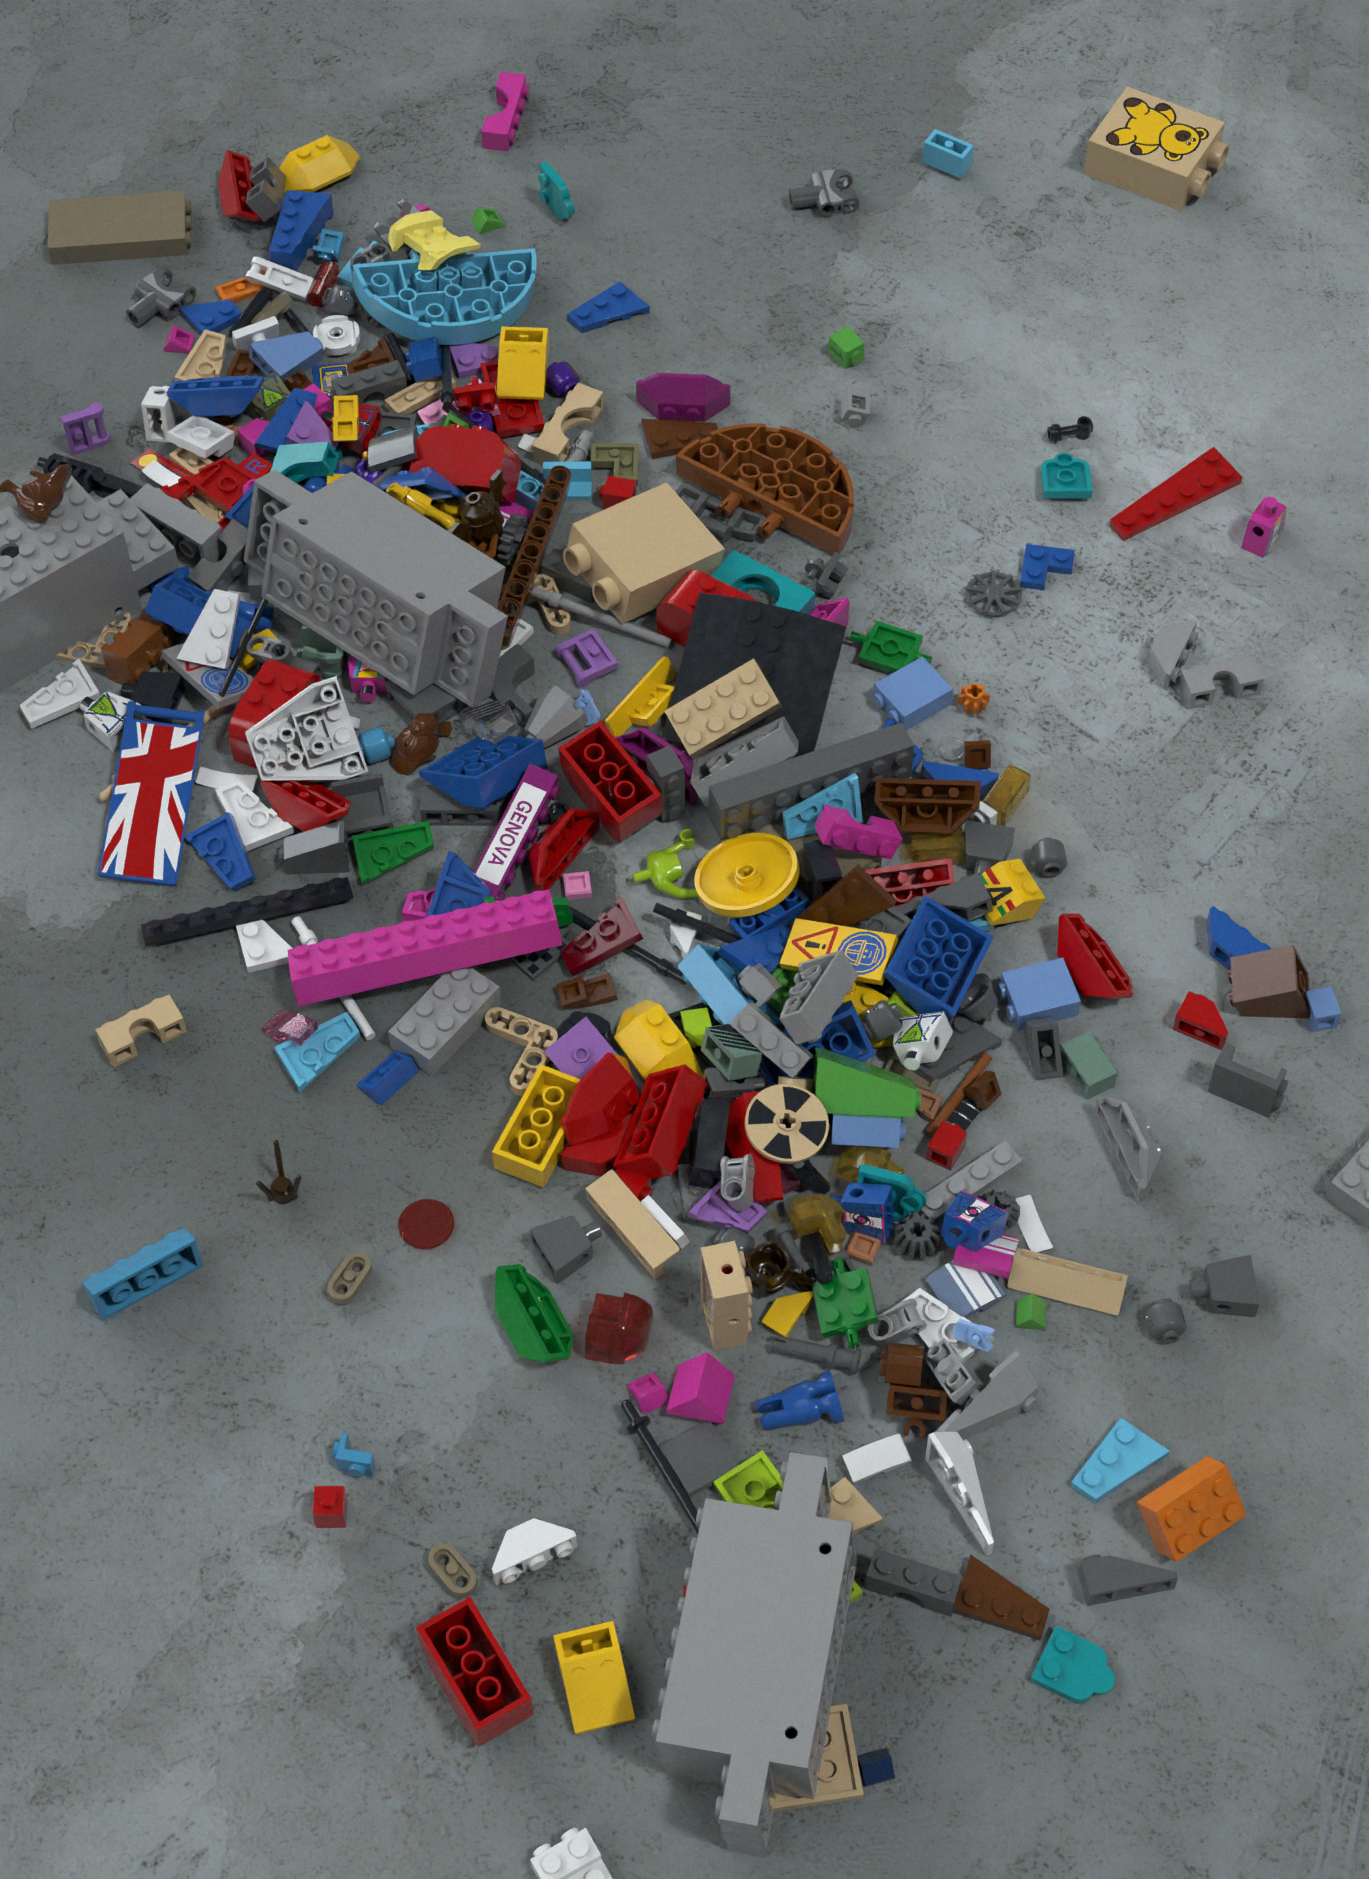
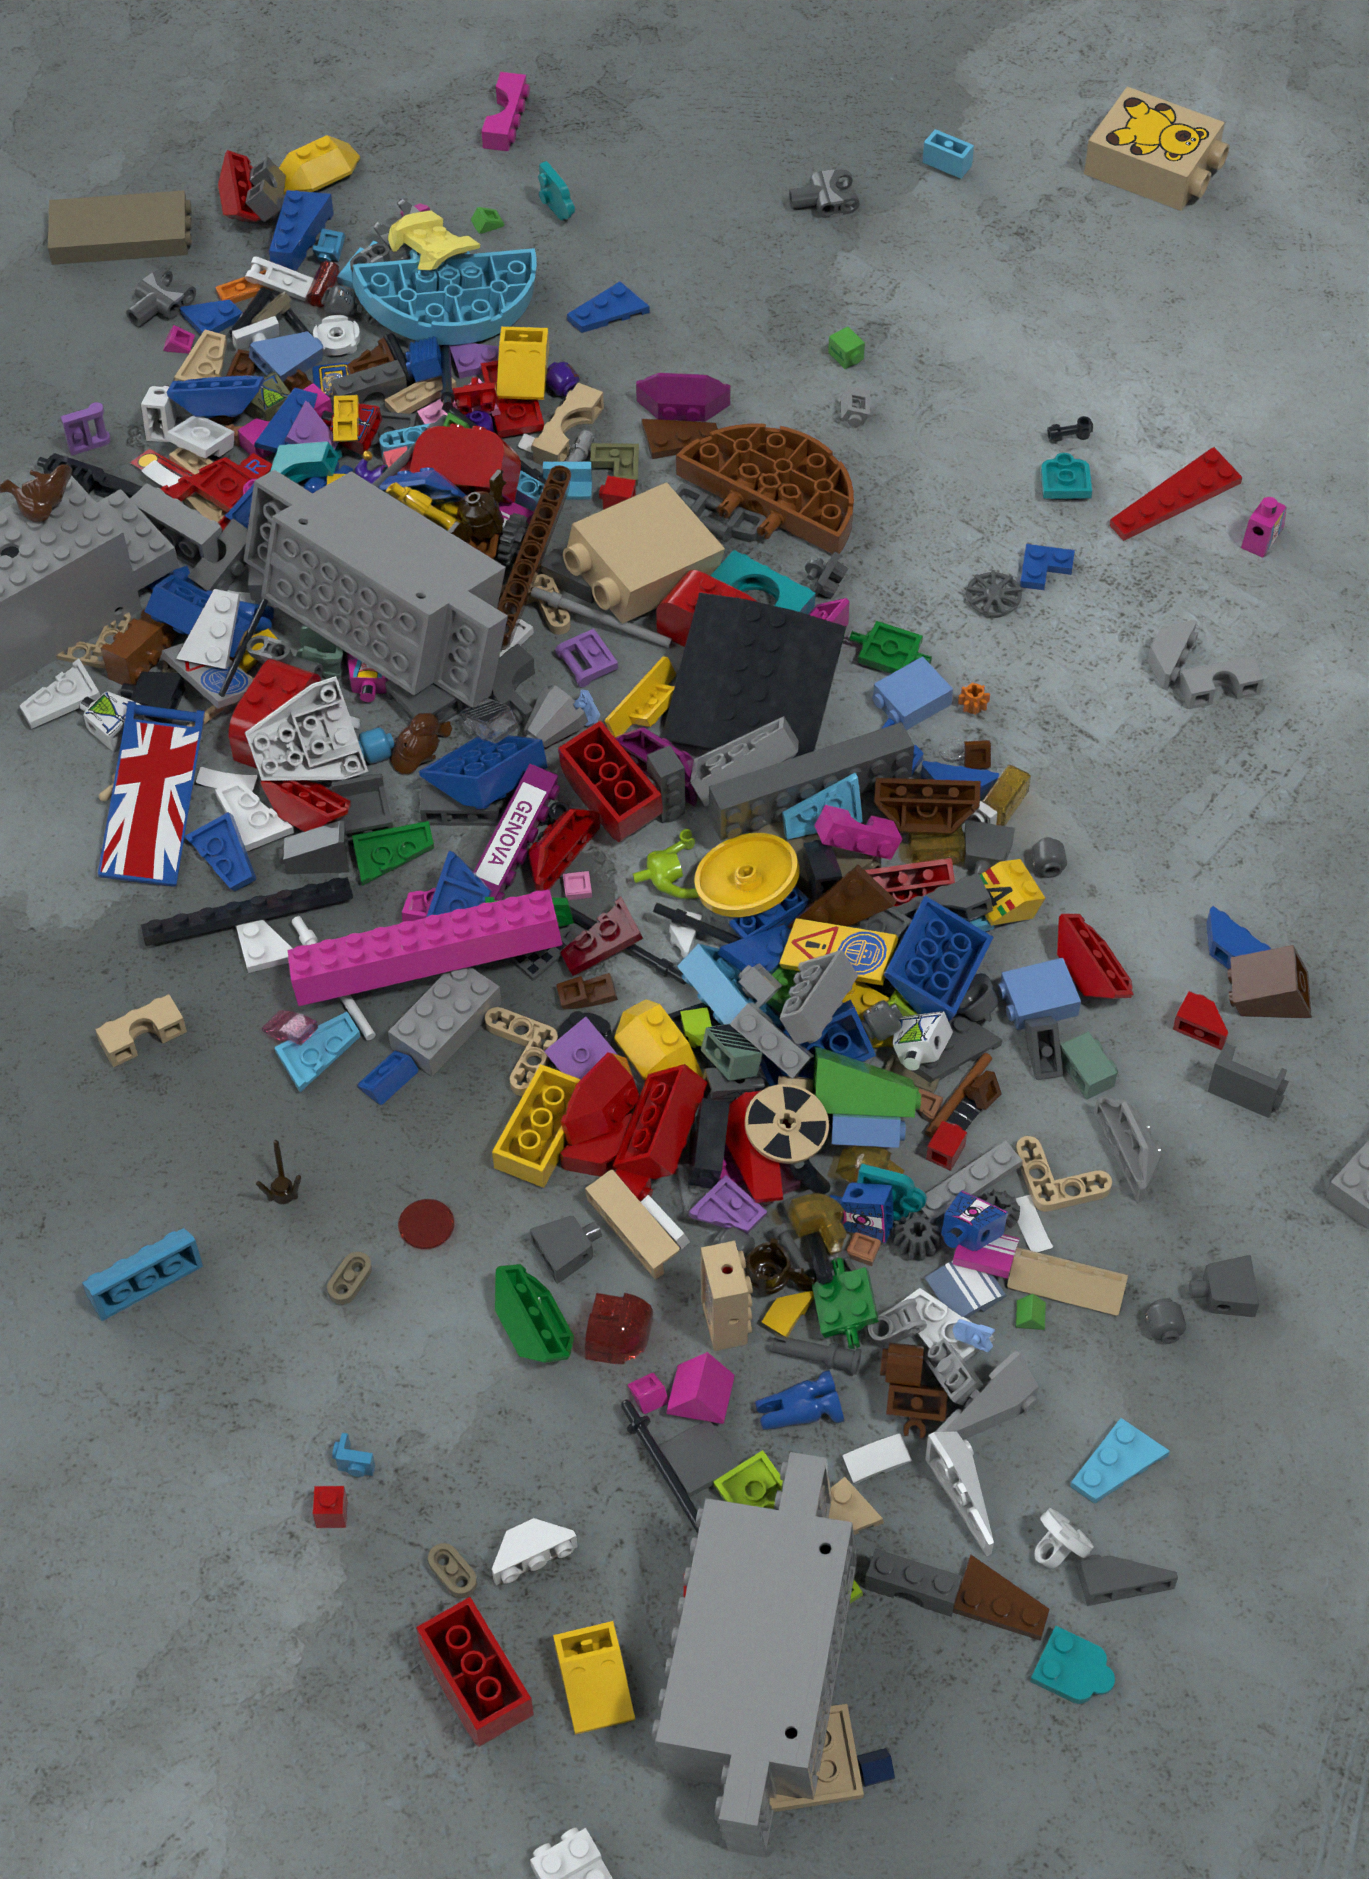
slope [368,425,418,473] -> none
tan brick [665,659,783,759] -> none
light grey piece [720,1154,755,1211] -> none
orange piece [1136,1456,1247,1562] -> none
medium blue panel [1305,987,1342,1032] -> none
none -> tan beam [1015,1136,1112,1212]
none -> white tile [1035,1508,1094,1569]

